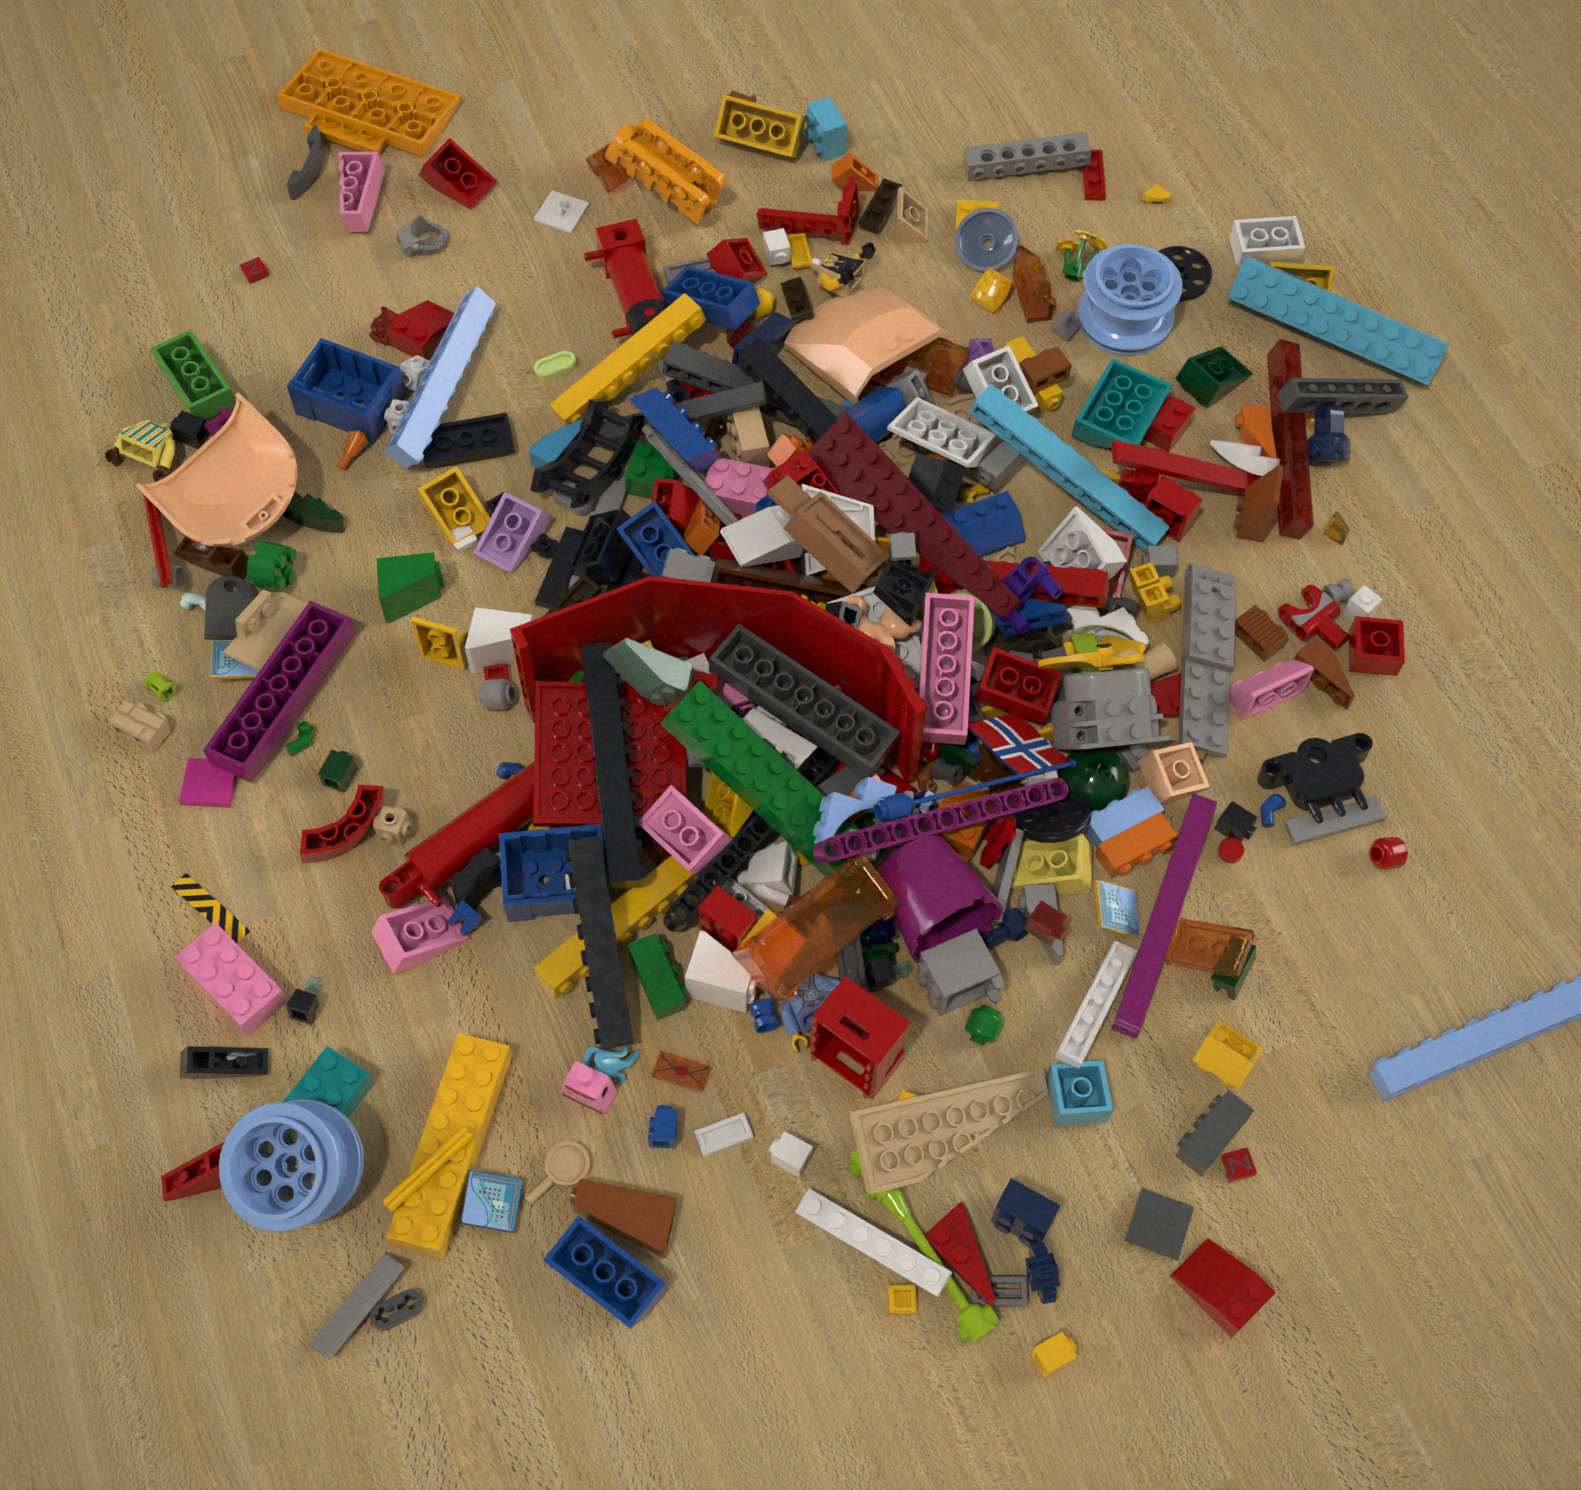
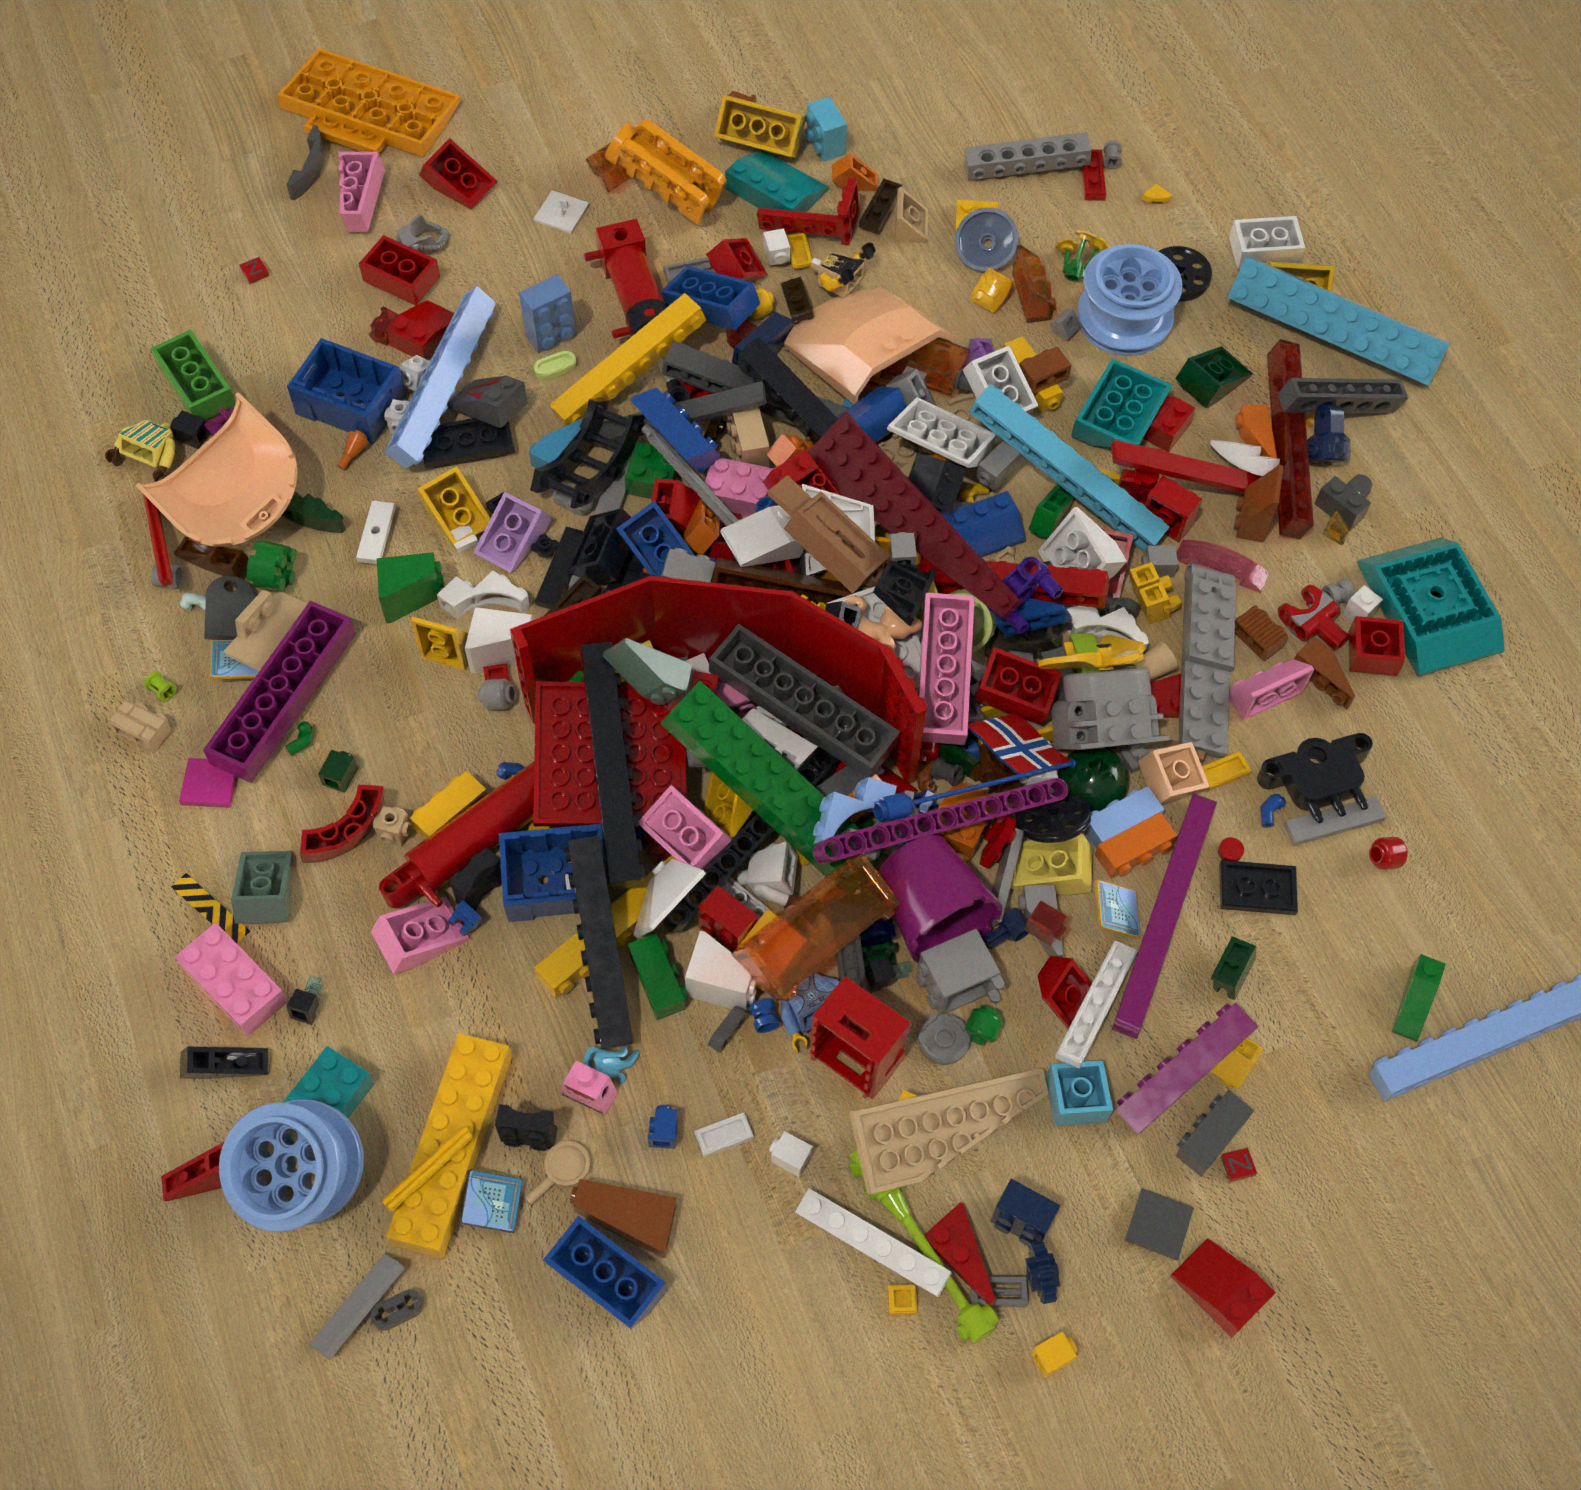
clear orange tile [652,1050,711,1093] -> none
clear orange tile [1164,918,1255,978] -> none
black brick [1214,801,1257,842] -> none
none -> sand green slope [231,851,293,924]
none -> white tile [356,501,396,564]
none -> red brick [359,235,440,305]
none -> yellow brick [410,770,488,839]
none -> white arch [437,570,530,620]
none -> dark grey slope [447,375,528,428]
none -> black brick [495,1104,558,1151]
none -> medium blue brick [519,274,576,353]
none -> white slope [633,859,706,938]
none -> dark grey beam [708,1006,748,1053]
none -> teal slope [725,150,829,212]
none -> light grey tile [918,1013,970,1065]
none -> green slope [1028,484,1076,539]
none -> red slope [1037,955,1092,1029]
none -> light grey bush [1103,141,1122,169]
none -> magenta brick [1116,1002,1258,1135]
none -> clear pink slope [1176,540,1269,593]
none -> yellow tile [1202,751,1252,792]
none -> black tile [1219,860,1298,915]
none -> dark grey brick [1315,474,1372,531]
none -> teal slope [1357,538,1505,676]
none -> green slope [1392,954,1446,1042]

